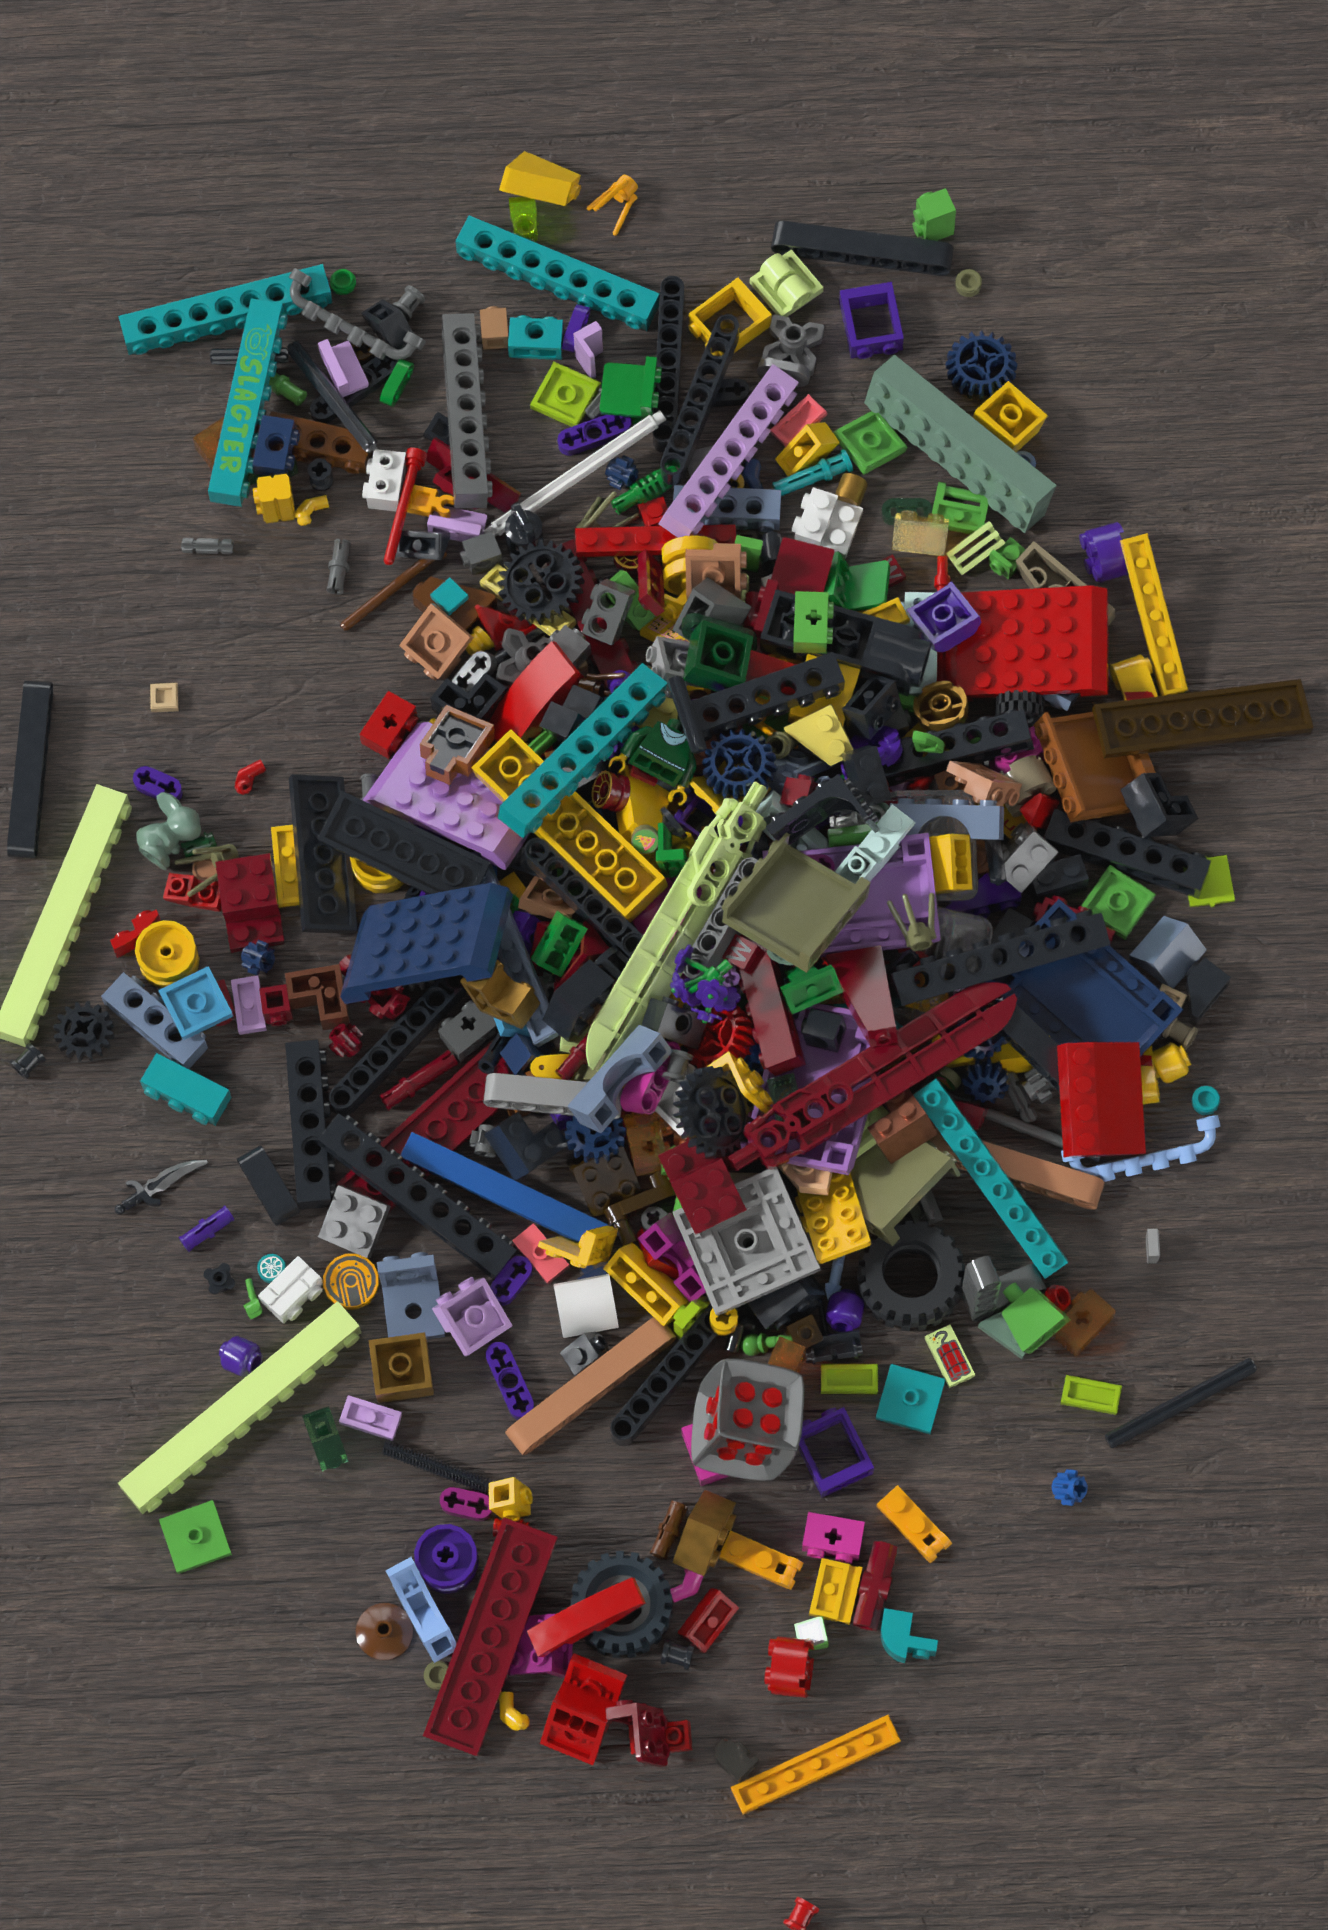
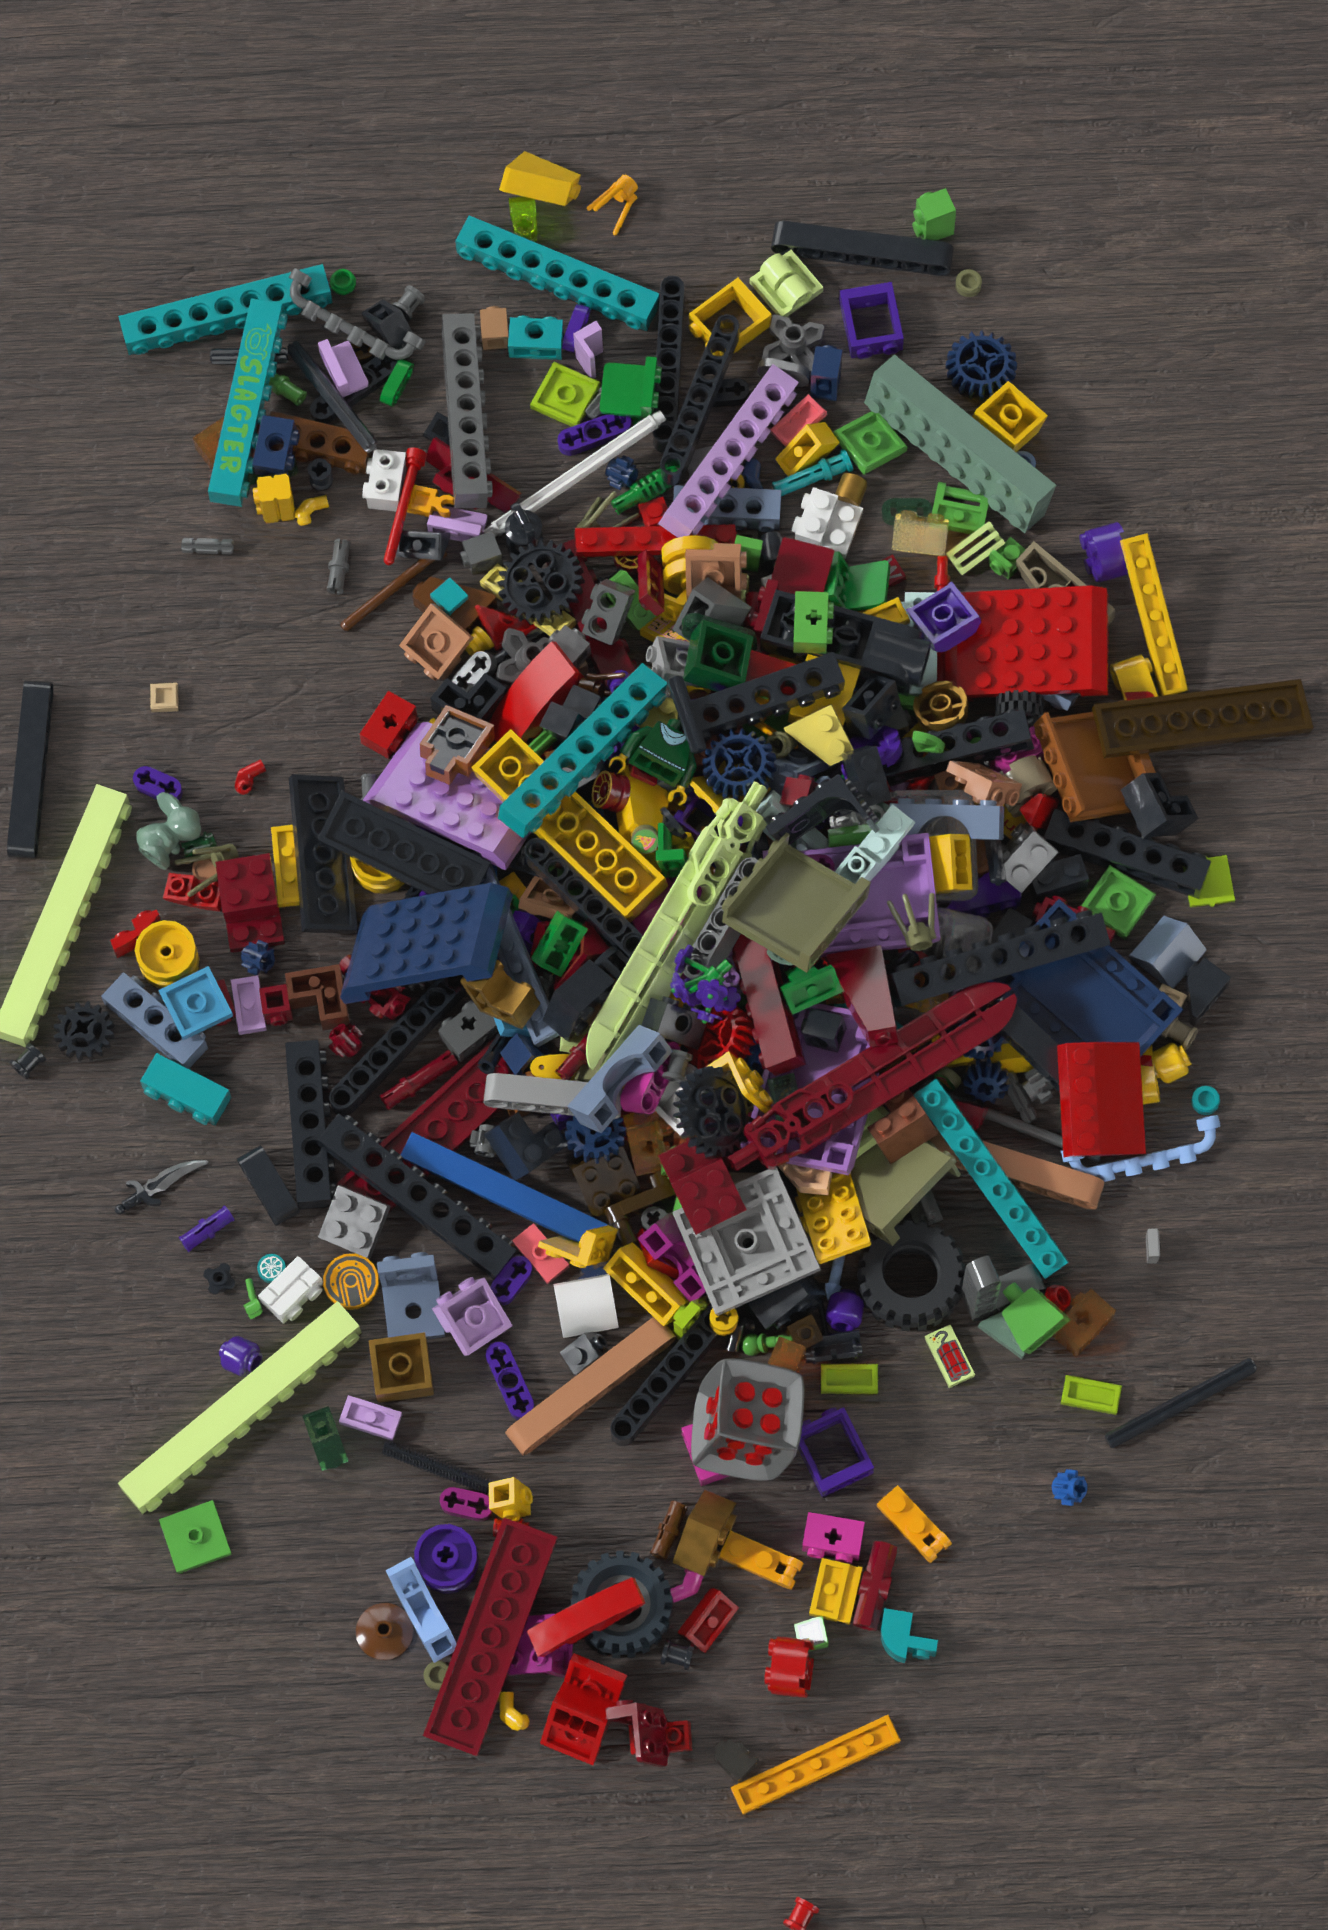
dark red tile [722,934,761,972] -> none
teal plate [876,1364,945,1434] -> none
none -> dark blue brick [810,345,842,401]

